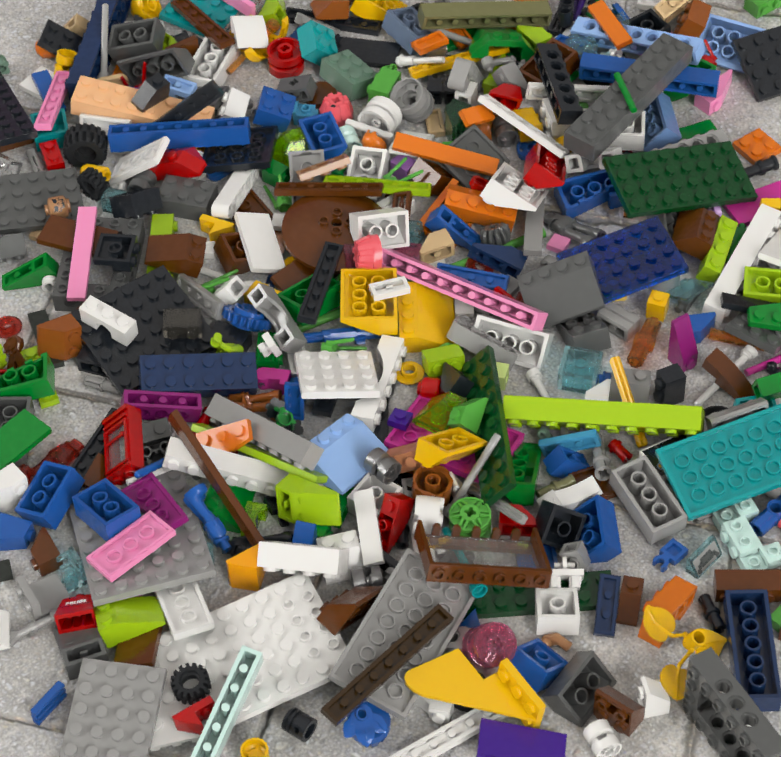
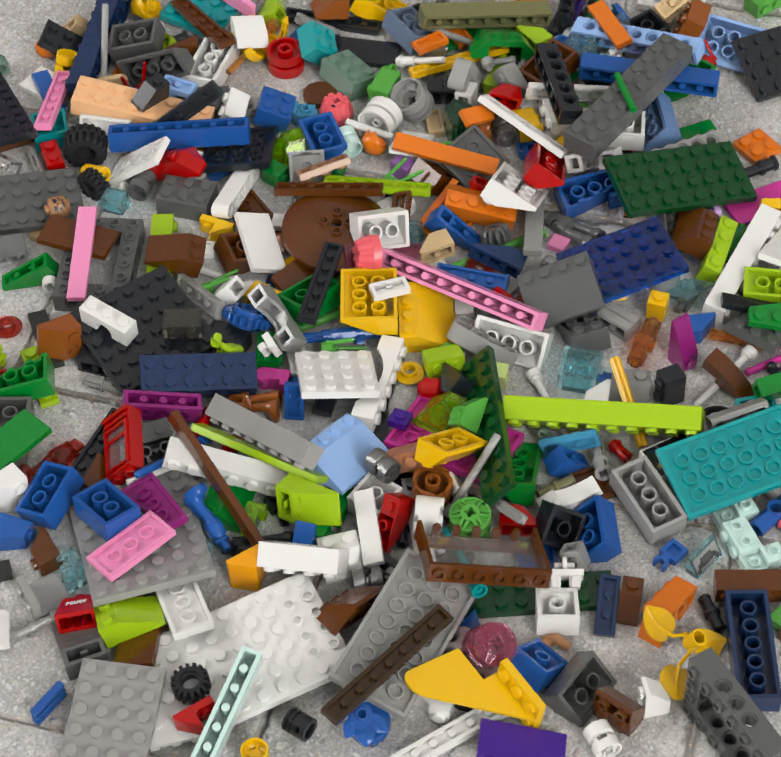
reddish brown piece [3,335,26,369] -> none
black plate [93,233,141,272] -> none
black brick [109,187,163,219] -> none
orange wing [196,419,253,452] -> none
plant [257,397,304,443] -> none
bright green plant [263,174,292,212] -> none
dark grey brick [277,74,318,102] -> none
white slope [347,145,391,200] -> none
bright pink slope [694,69,733,115] -> none

